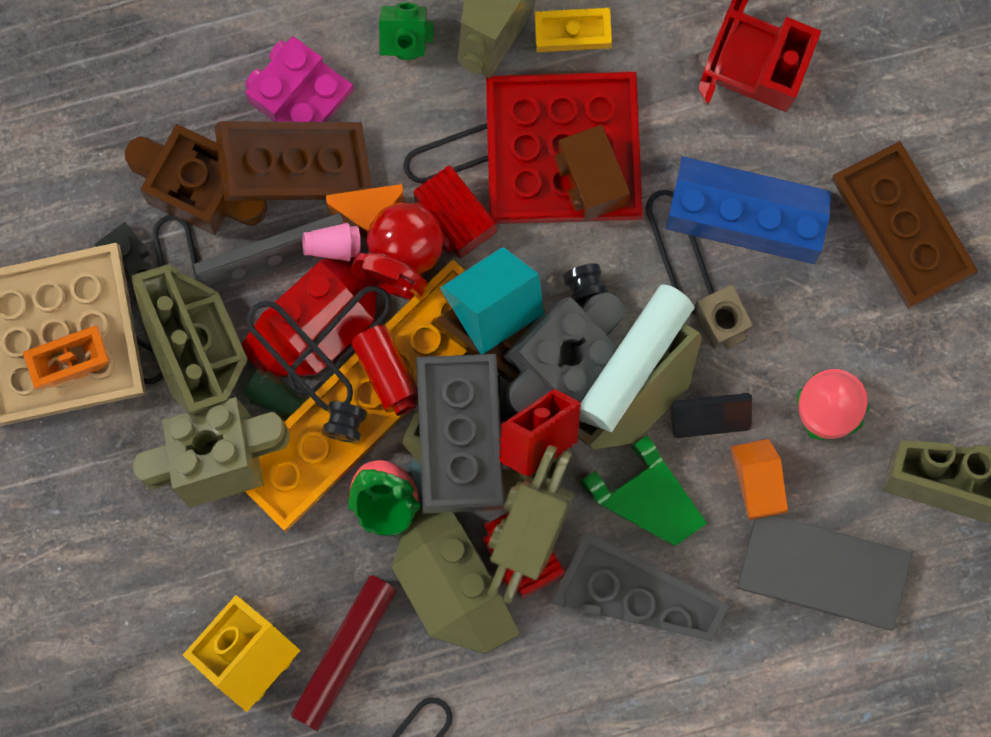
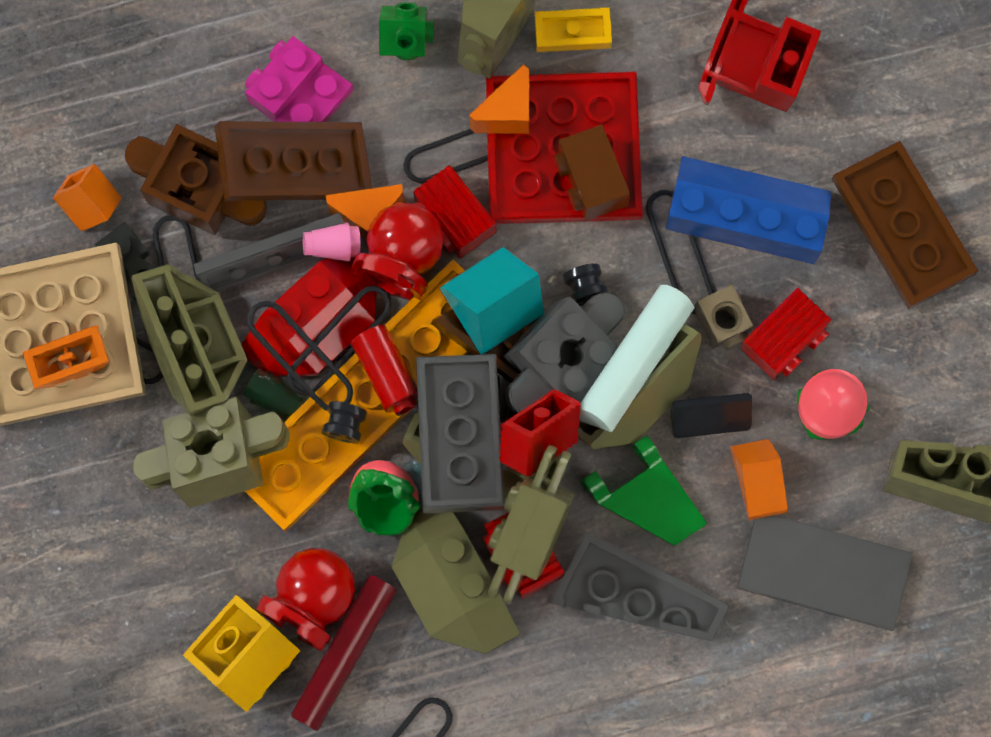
none -> orange panel [53,163,122,231]
none -> red tile [256,547,355,651]
none -> orange slope [469,64,529,134]
none -> red brick [740,288,831,381]

